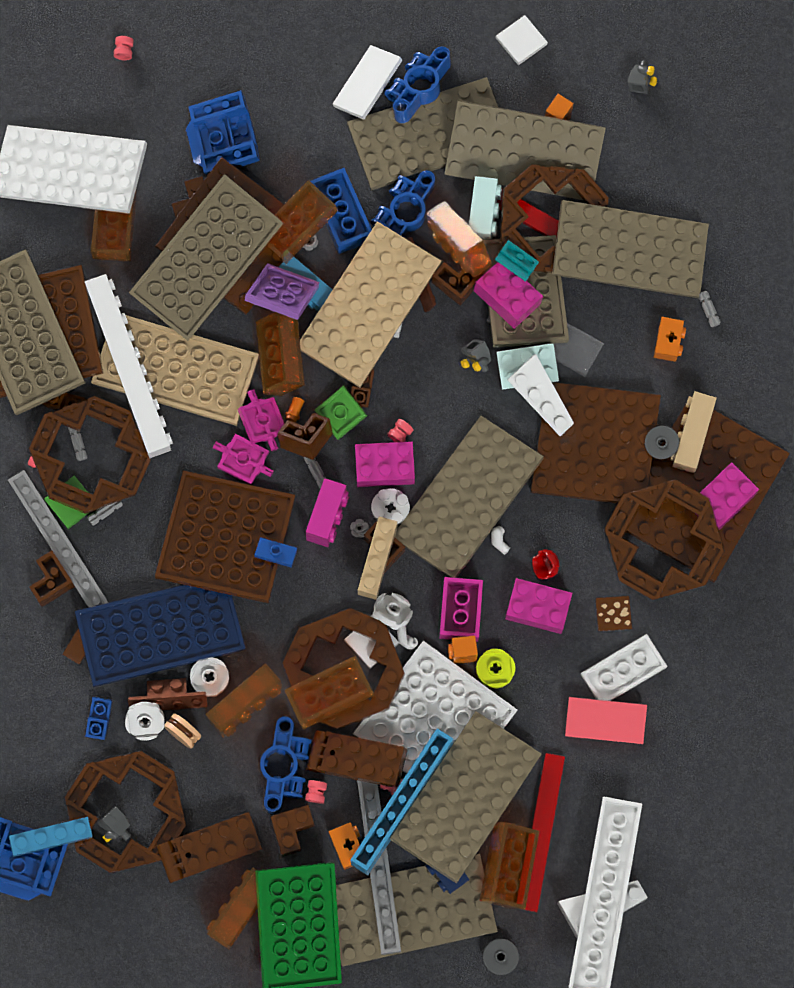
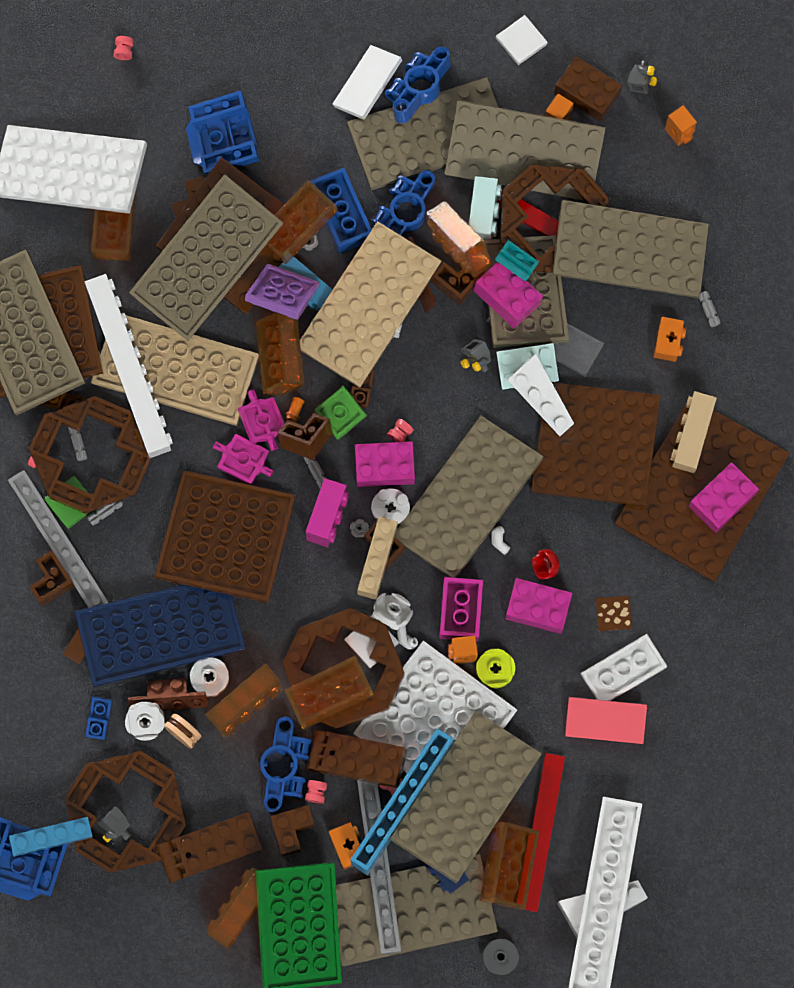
blue plate [254,537,297,568] -> none
reddish brown plate [605,479,725,600] -> none
dark grey piece [645,426,679,459] -> none
none -> reddish brown brick [554,56,622,122]
none -> orange brick [665,105,697,146]

